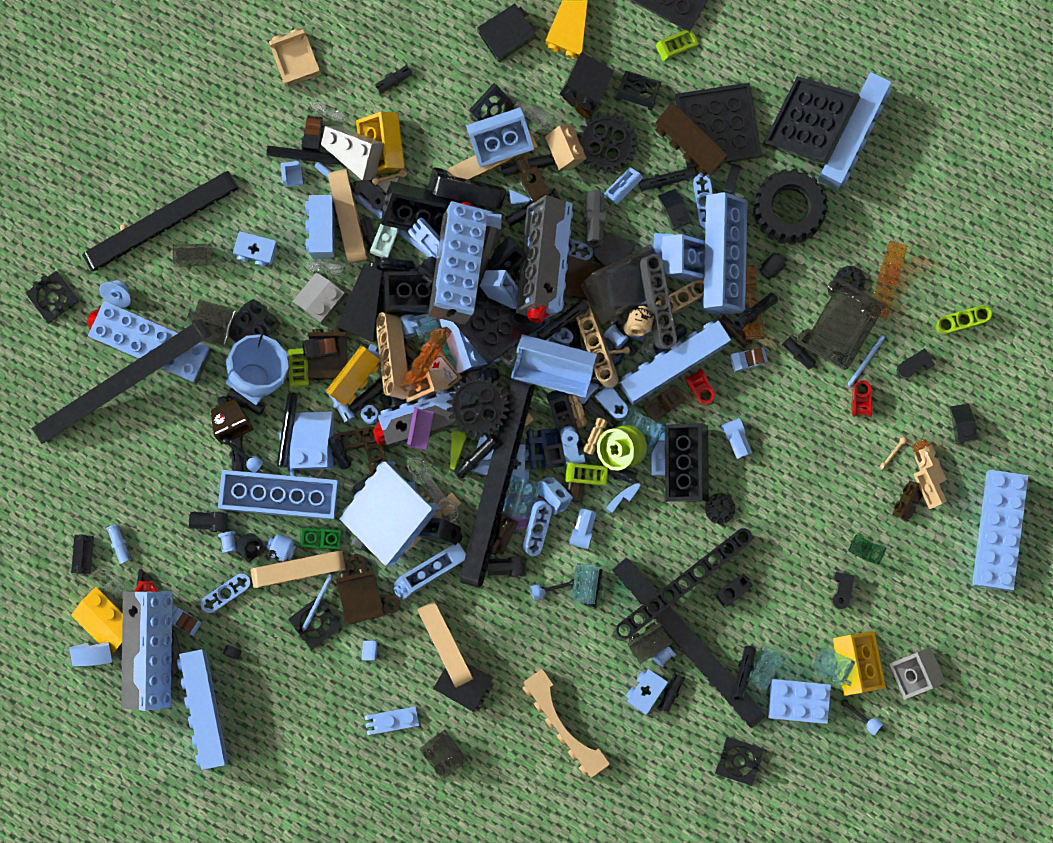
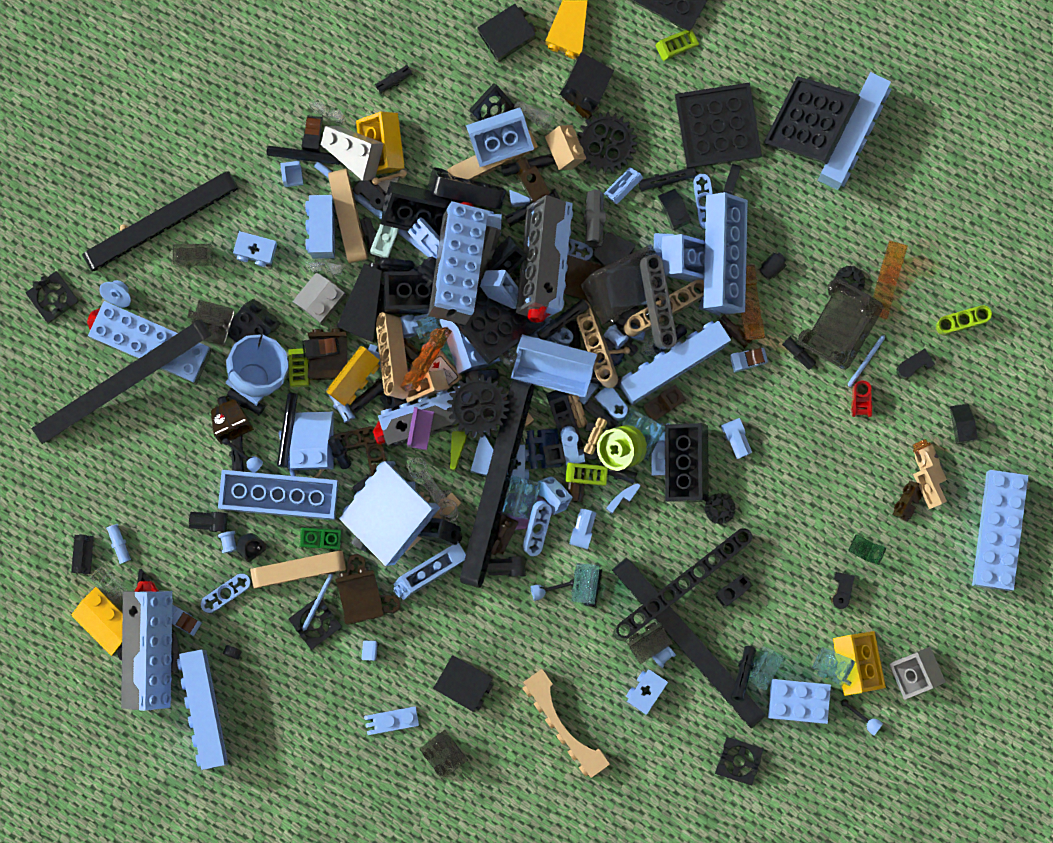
light blue slope [69,642,112,666] -> none
light blue head [266,534,297,562] -> none
tan panel [269,28,321,87] -> none
light blue bush [361,405,379,424] -> none
tan beam [417,601,473,688] -> none
black pin [455,434,501,479] -> none
black piece [616,71,661,111] -> none
tan head [627,306,654,336] -> none
dark brown slope [655,102,727,178] -> none
black pin [658,673,685,713] -> none
red piece [684,368,715,406] -> none
black pin [733,293,778,330] -> none
black tyre [753,169,828,245] -> none
tan hinge [880,437,907,470] -> none

